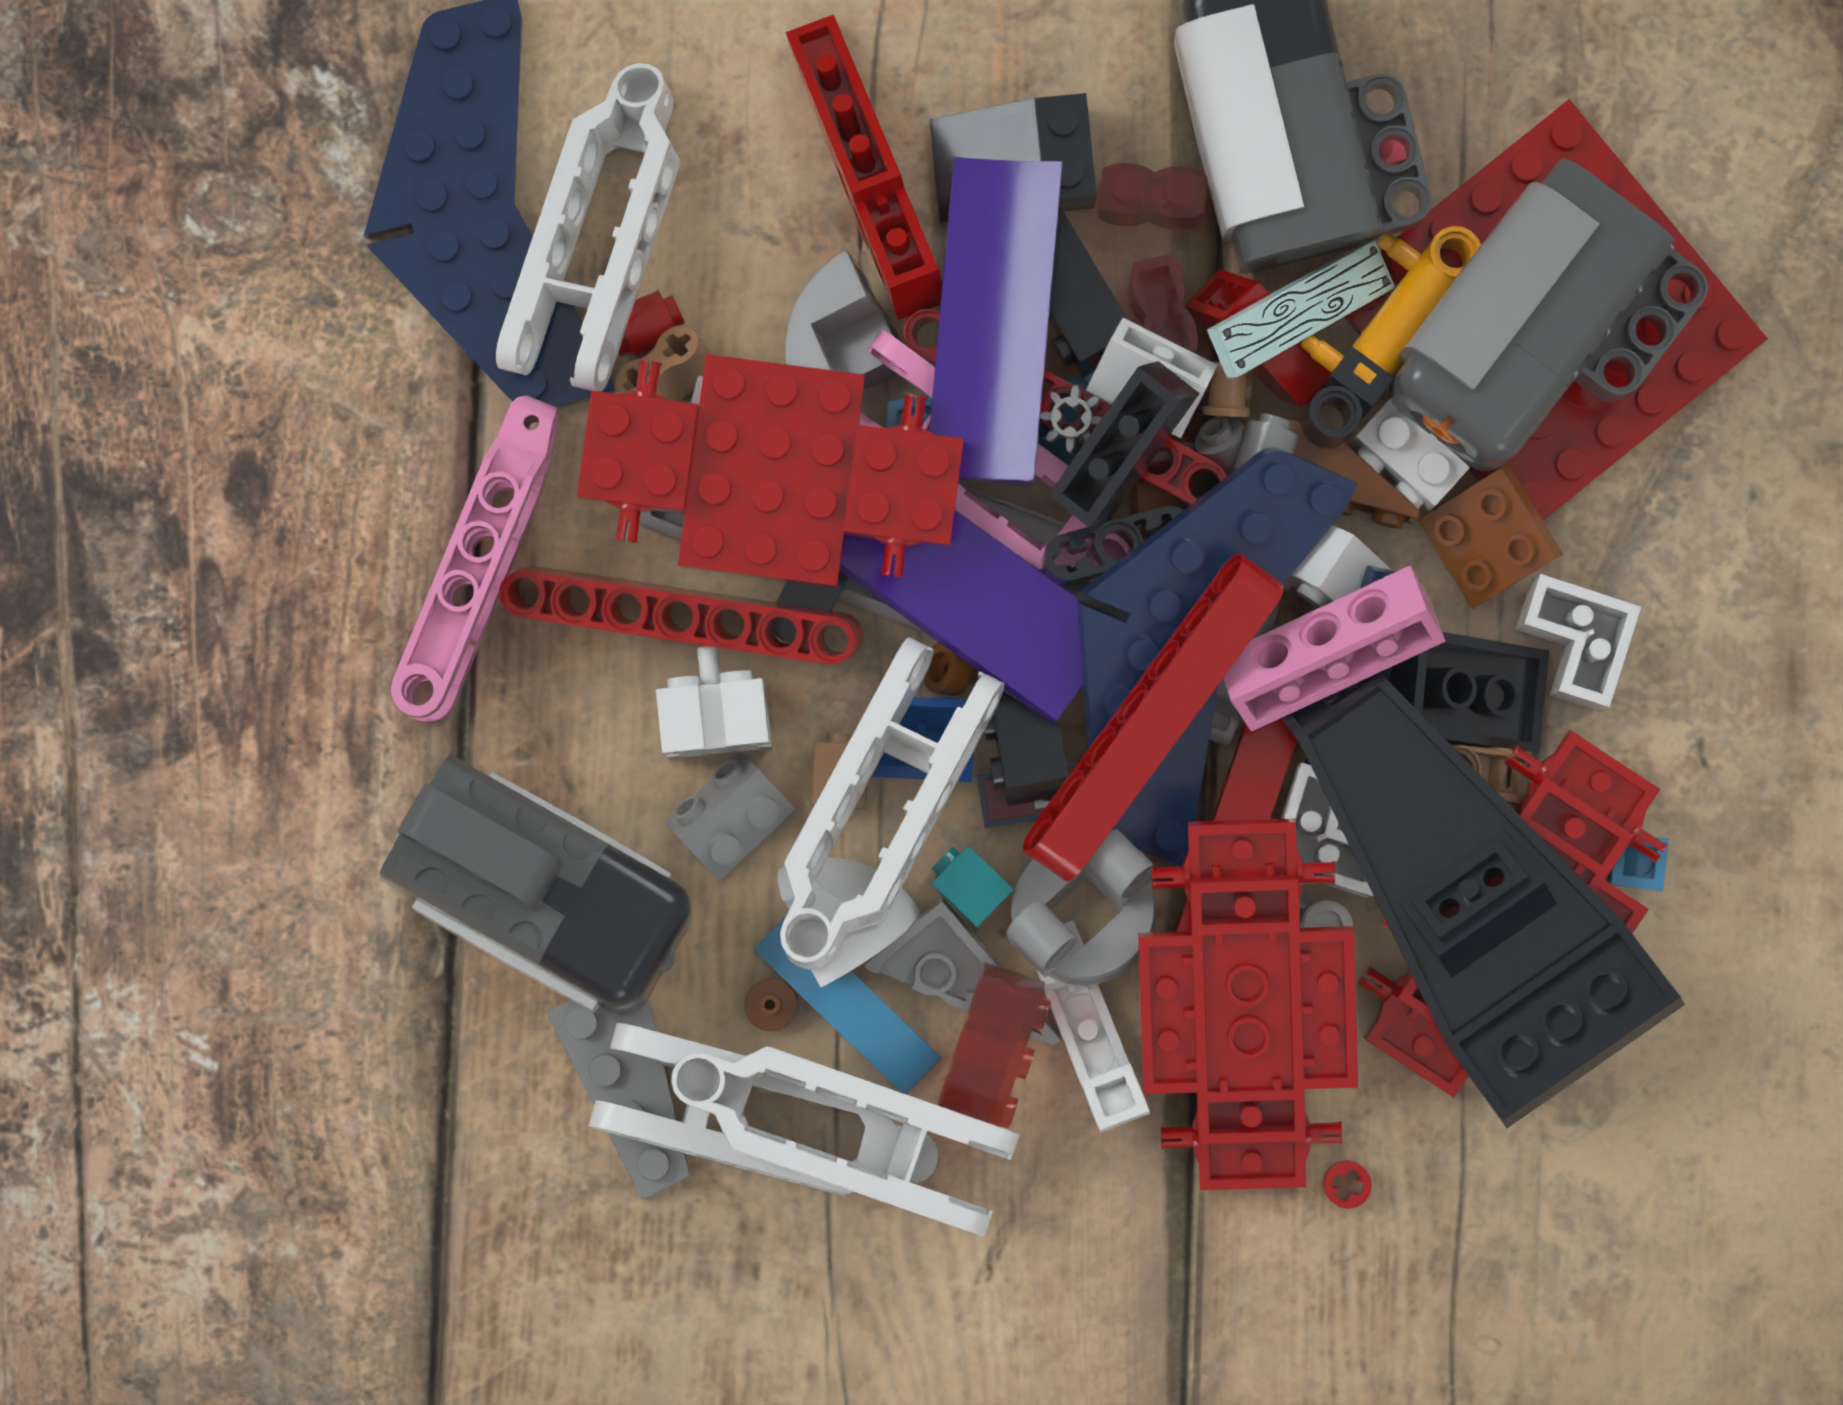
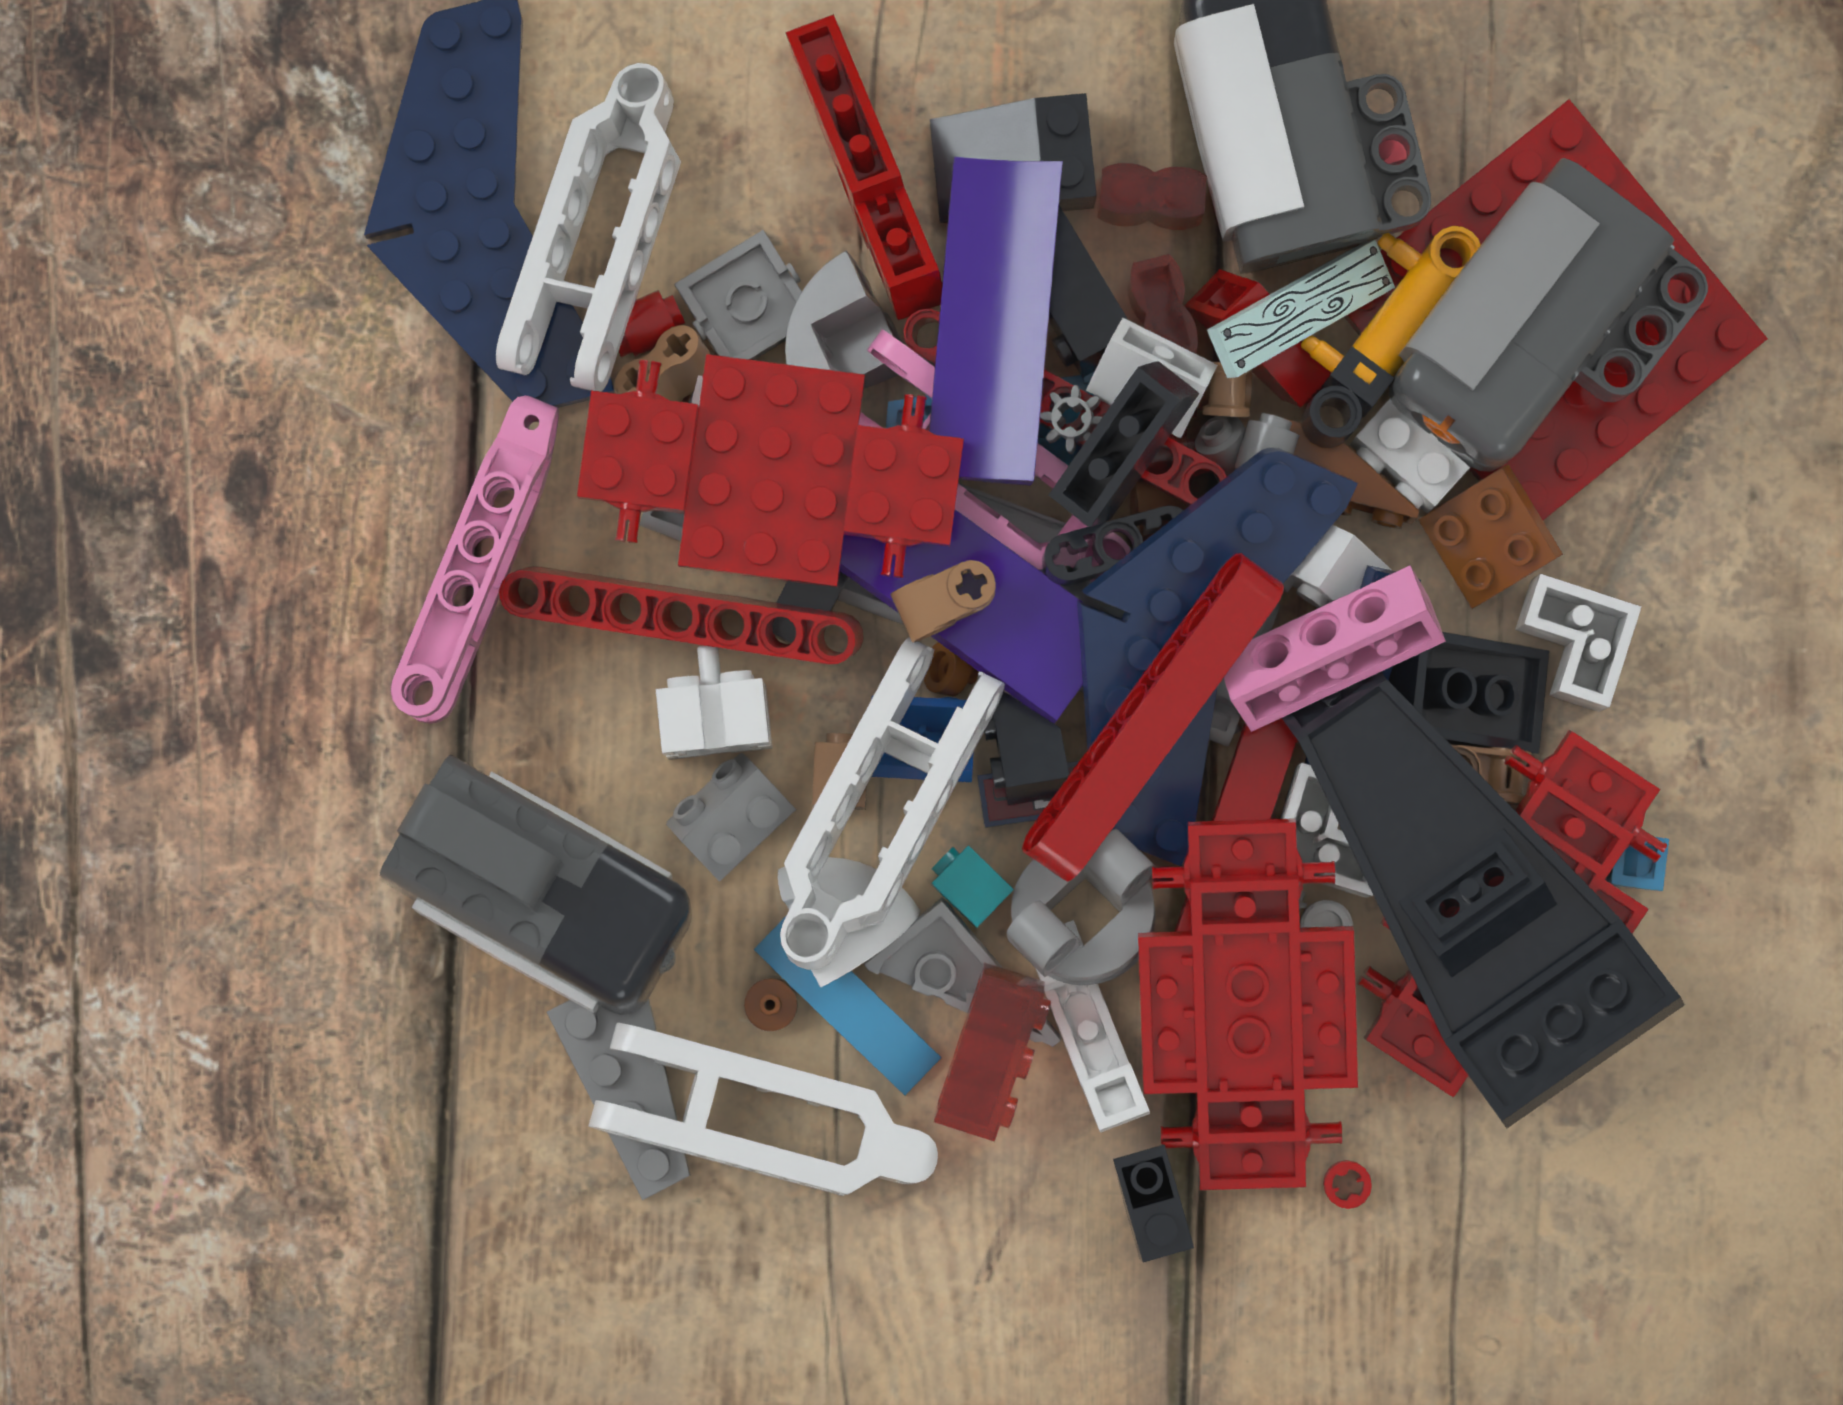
white piece [671,1046,1020,1237] -> none
none -> light grey plate [675,230,802,360]
none -> medium nougat piece [890,560,996,643]
none -> black slope [1113,1144,1194,1263]

